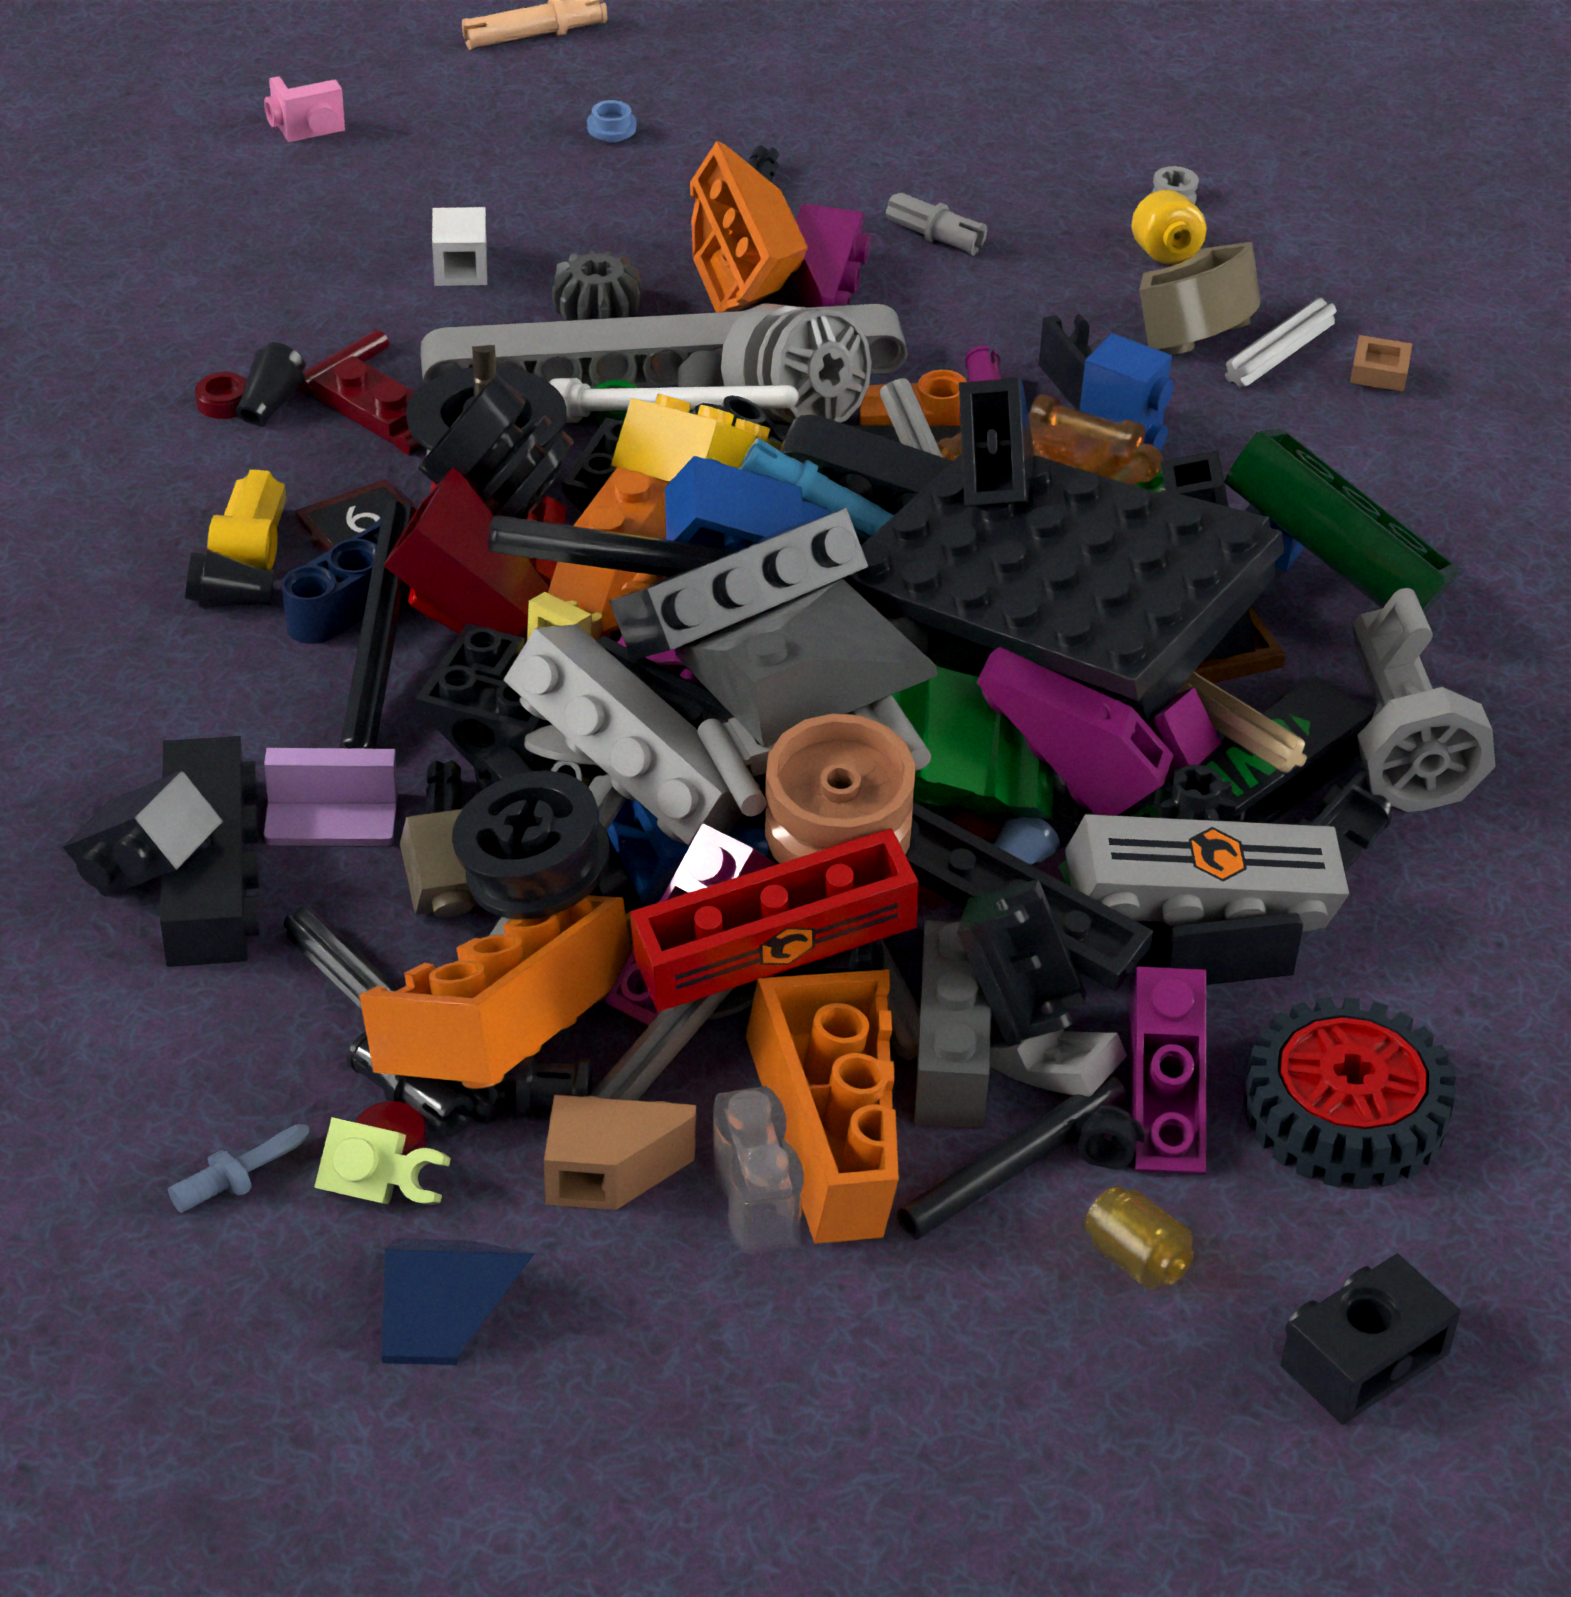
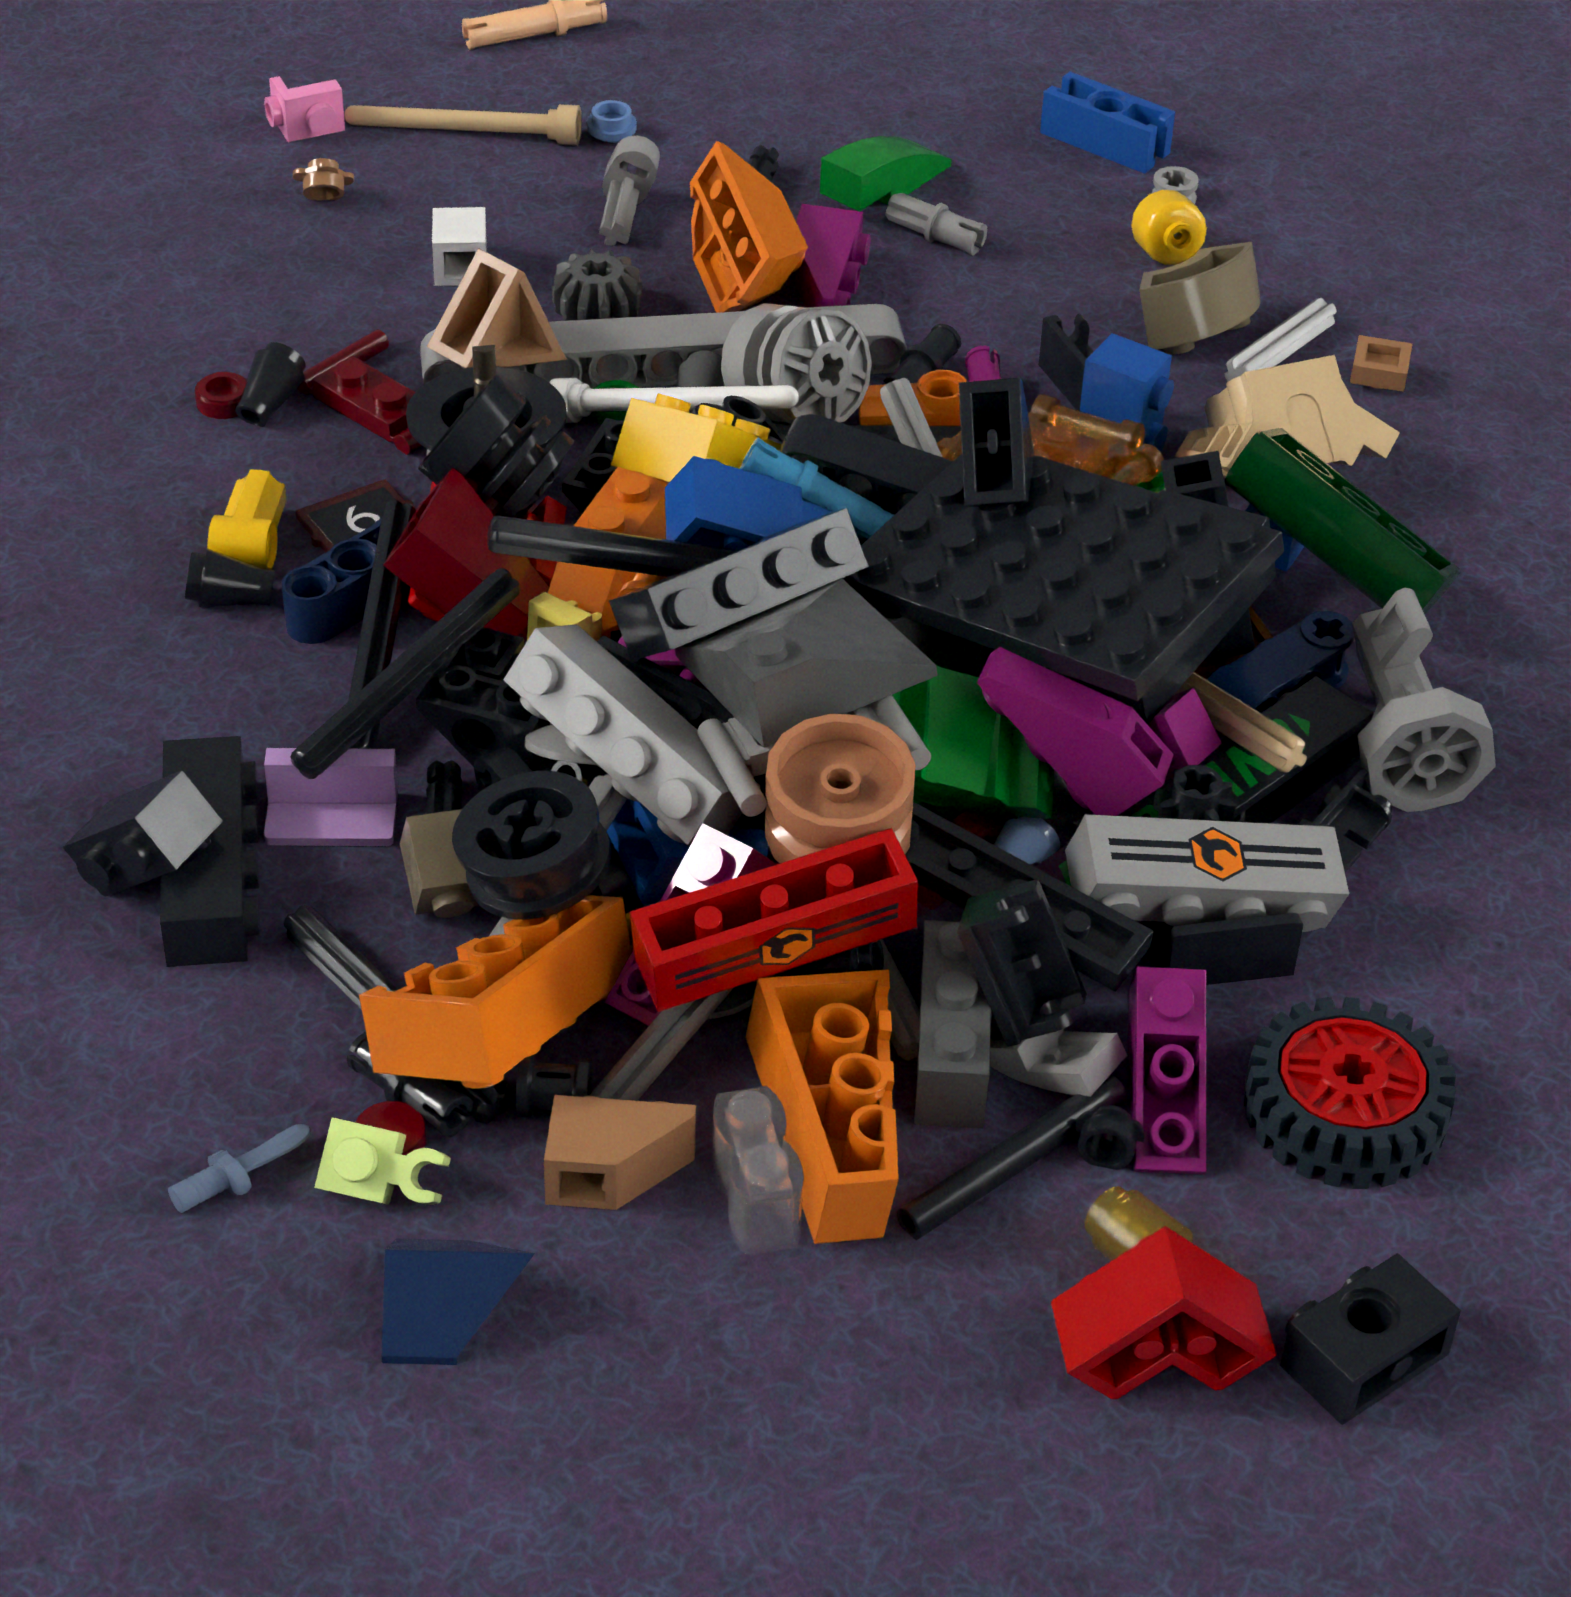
none -> black axle [290,568,521,780]
none -> medium nougat plate [293,158,354,200]
none -> tan piece [344,104,582,146]
none -> medium nougat slope [427,248,567,368]
none -> light grey piece [599,135,660,246]
none -> green slope [820,136,952,211]
none -> black pin [881,324,962,385]
none -> blue piece [1040,71,1176,174]
none -> red brick [1051,1226,1277,1399]
none -> tan slope [1175,355,1400,479]
none -> dark blue piece [1207,611,1354,713]

